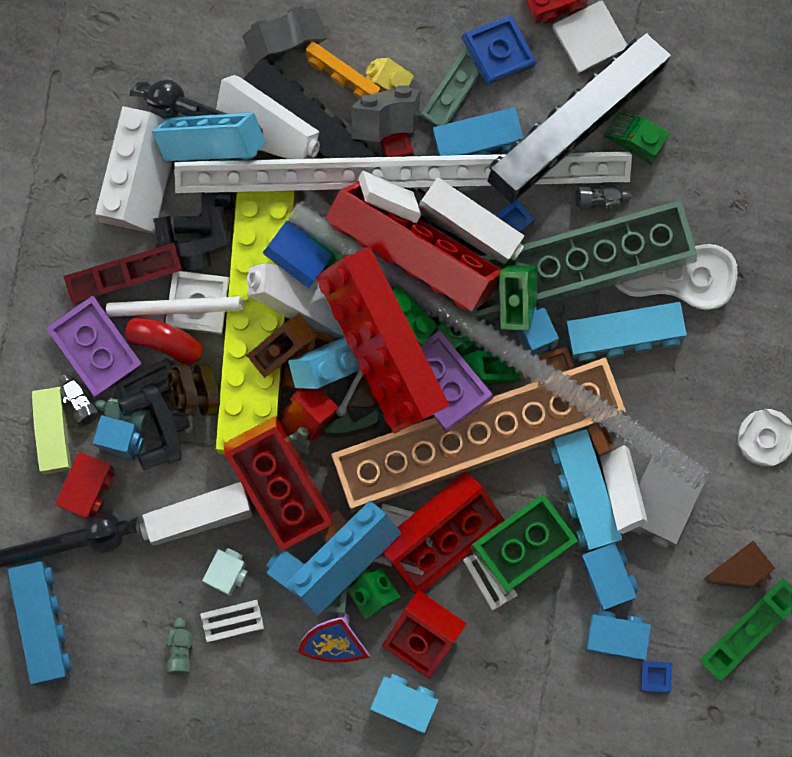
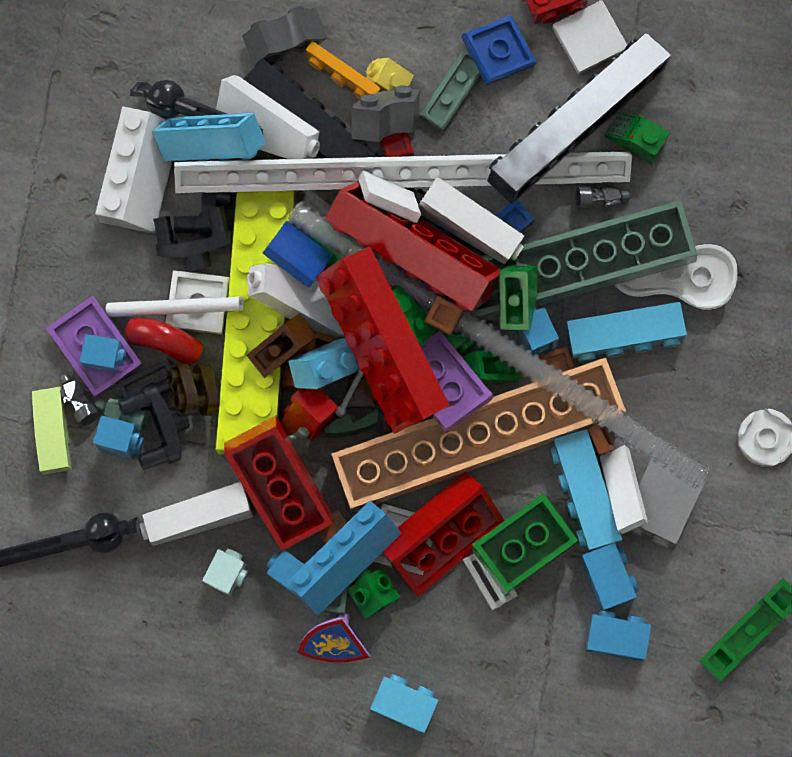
dark azure brick [7,561,73,686] -> none
red brick [55,451,116,520] -> none
dark red slope [63,243,182,303] -> none
sand green piece [165,617,194,675] -> none
white tile [200,600,264,643] -> none
red slope [382,590,467,680] -> none
dark azure brick [432,107,524,156] -> none
blue tile [640,661,672,693] -> none
reddish brown slope [704,541,775,589] -> none
none -> dark azure brick [80,334,126,373]
none -> dark orange tile [424,296,464,335]

